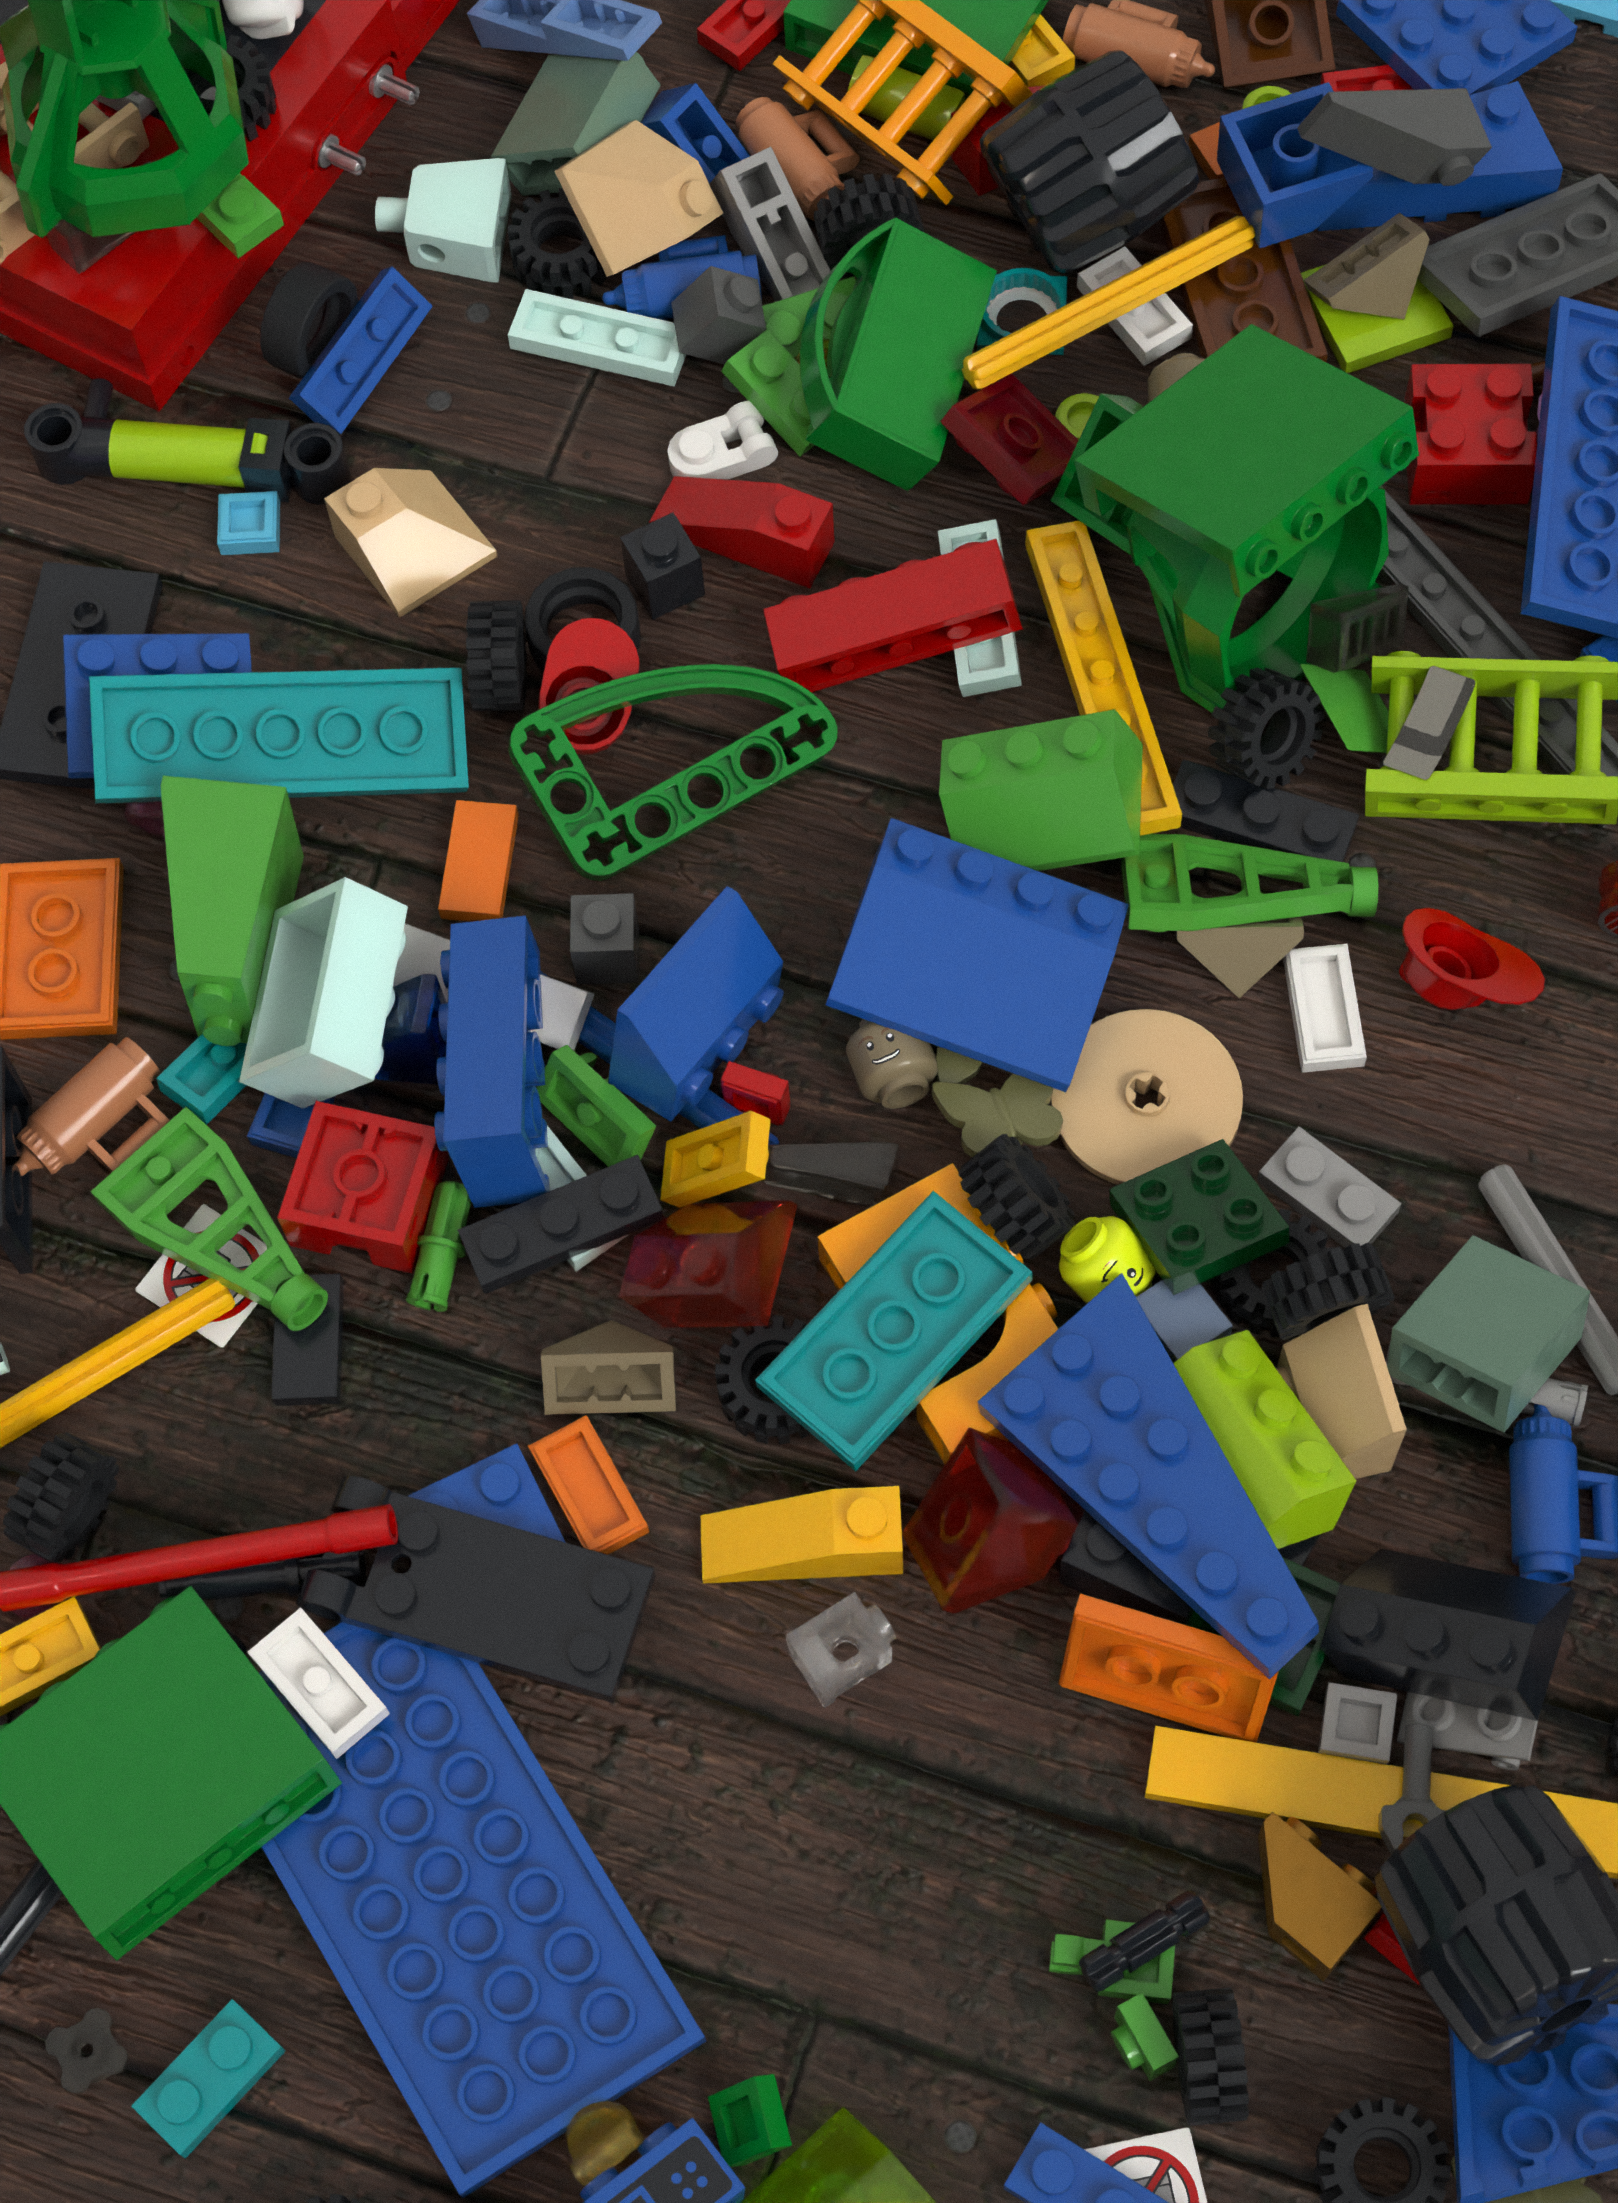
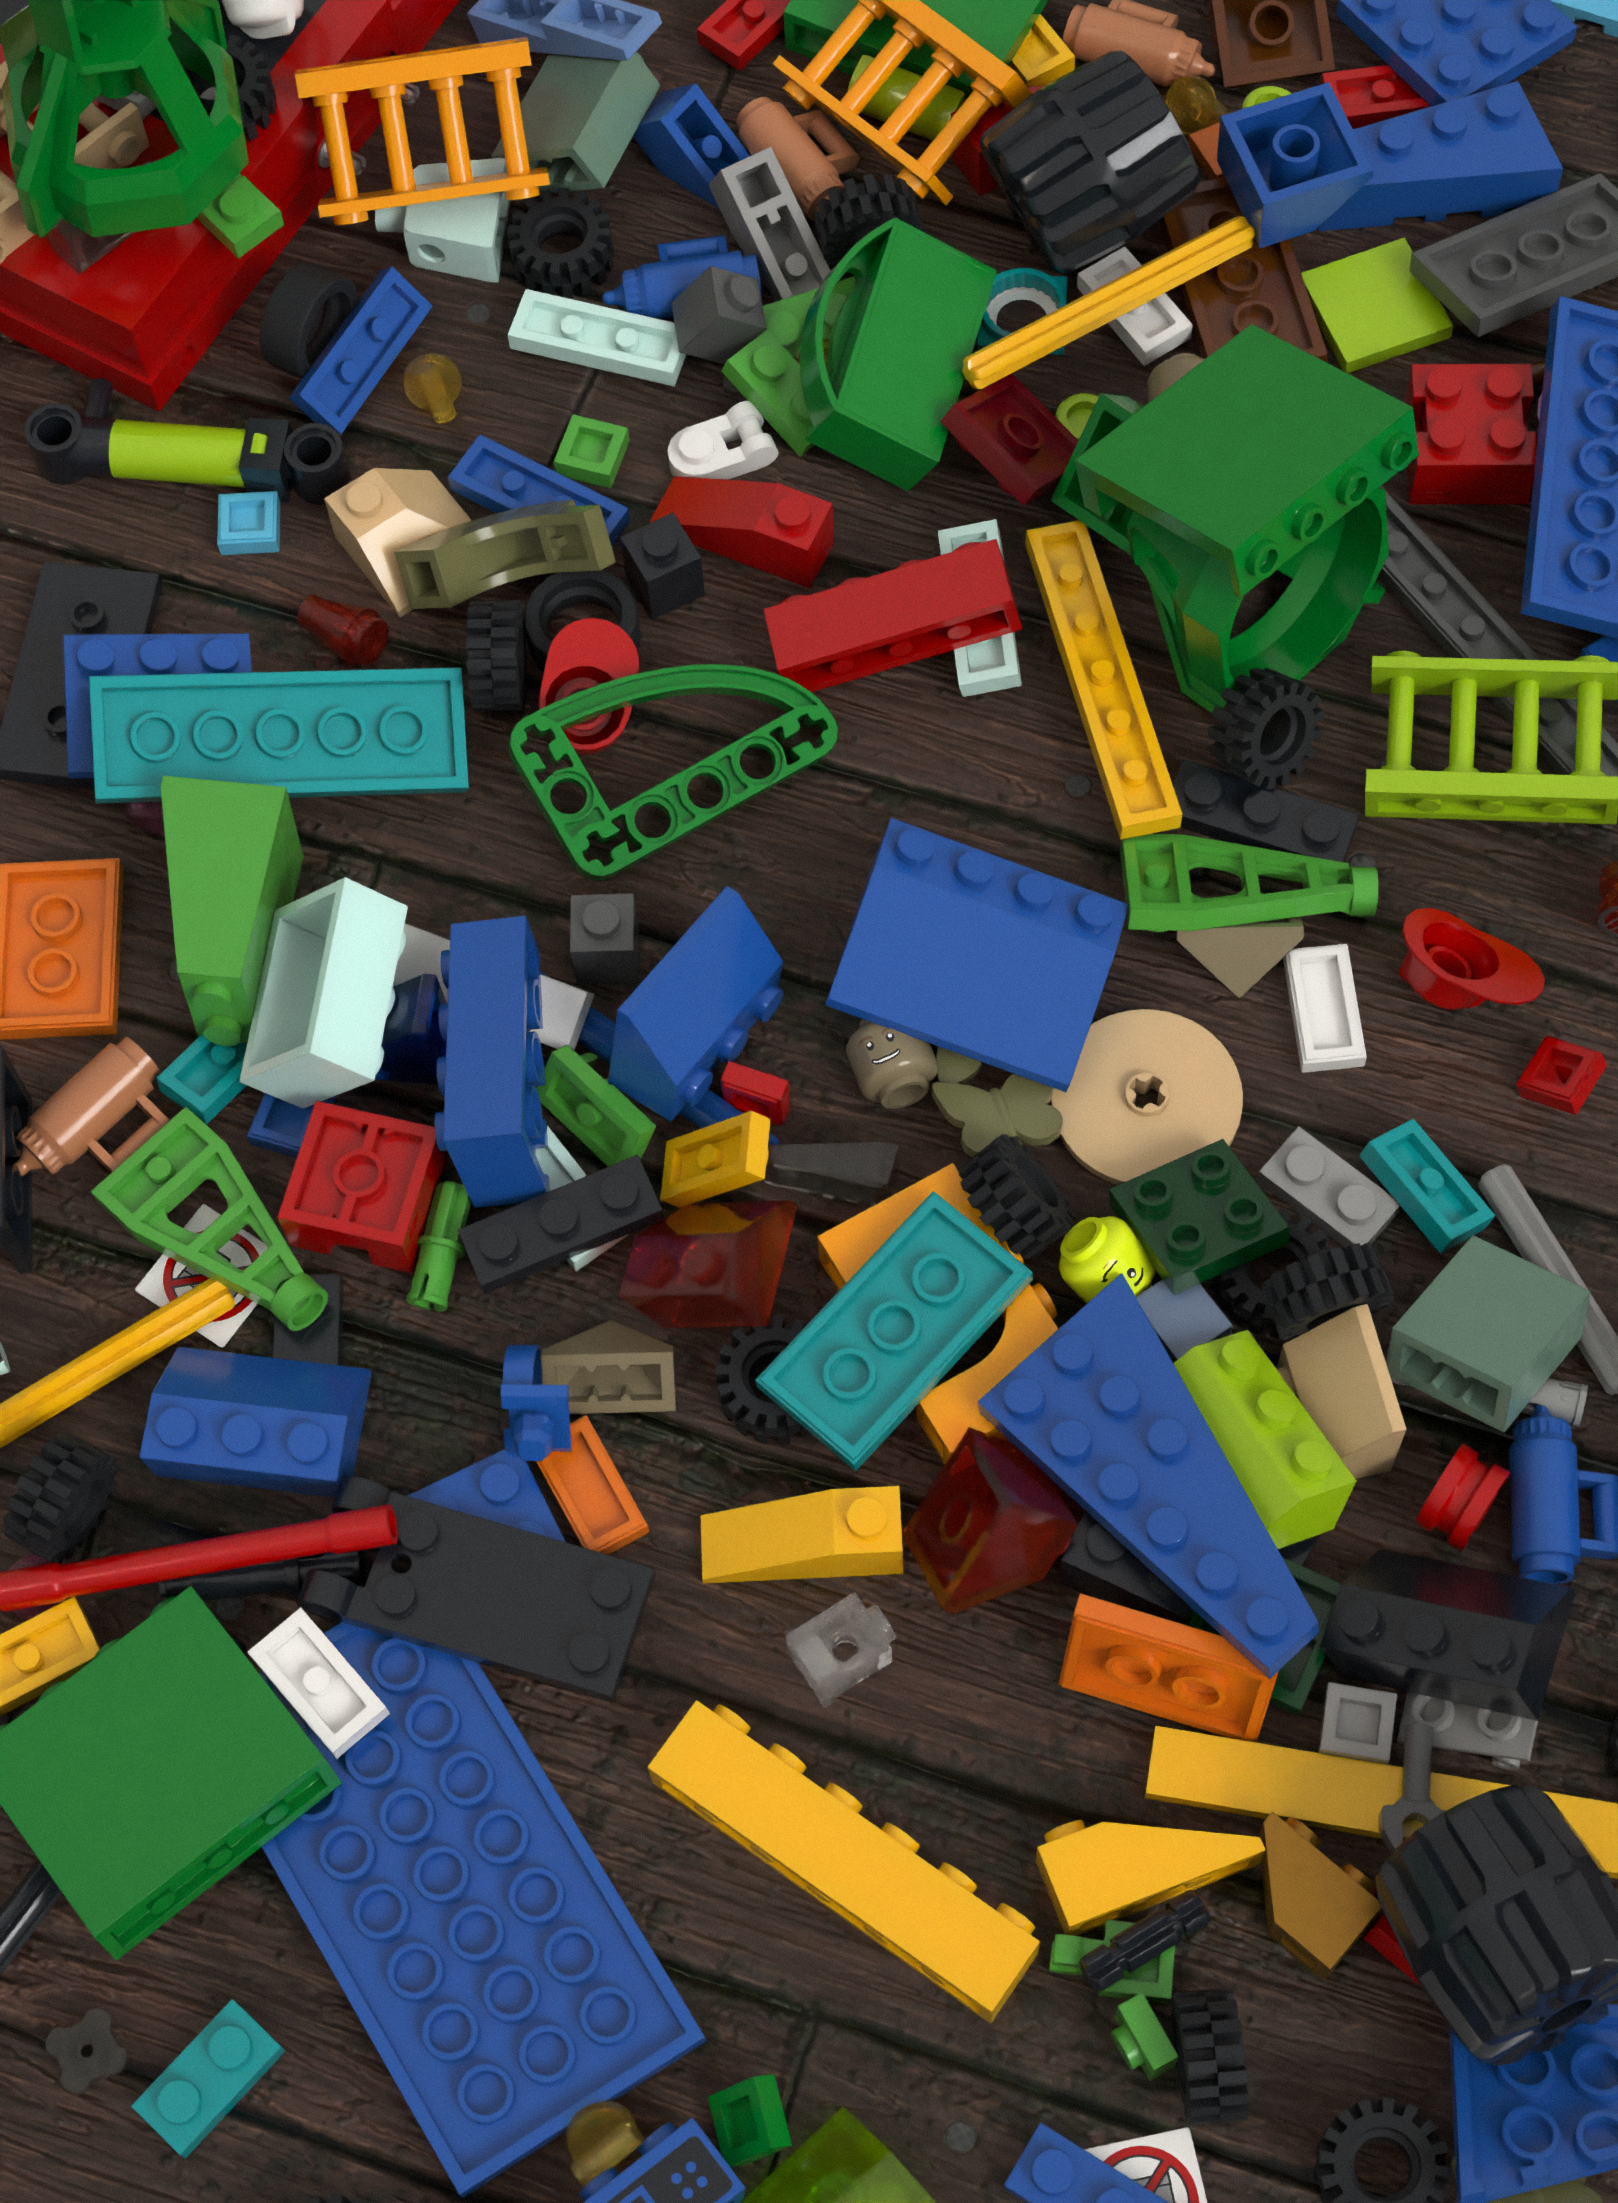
orange tile [438,800,519,922] -> none
tan slope [554,120,723,276] -> none
bright green slope [939,709,1143,871] -> none
dark grey slope [1297,88,1492,186] -> none
bright green sticker [1300,664,1389,753] -> none
dark tan slope [1304,213,1430,319] -> none
clear smoke slope [1306,583,1409,673] -> none
clear smoke sticker [1383,666,1476,780] -> none
none -> blue slope [139,1347,372,1498]
none -> light orange fence [295,37,550,225]
none -> clear red cone [297,594,389,665]
none -> olive arch [394,499,616,609]
none -> clear yellow plate [403,353,462,424]
none -> blue plate [448,434,630,546]
none -> blue piece [501,1344,572,1461]
none -> bright green plate [554,414,630,488]
none -> yellow brick [647,1700,1040,2024]
none -> yellow slope [1036,1820,1265,1936]
none -> clear yellow plate [1165,76,1231,134]
none -> teal plate [1359,1118,1496,1254]
none -> red wheel [1415,1444,1511,1552]
none -> red tile [1515,1035,1607,1115]

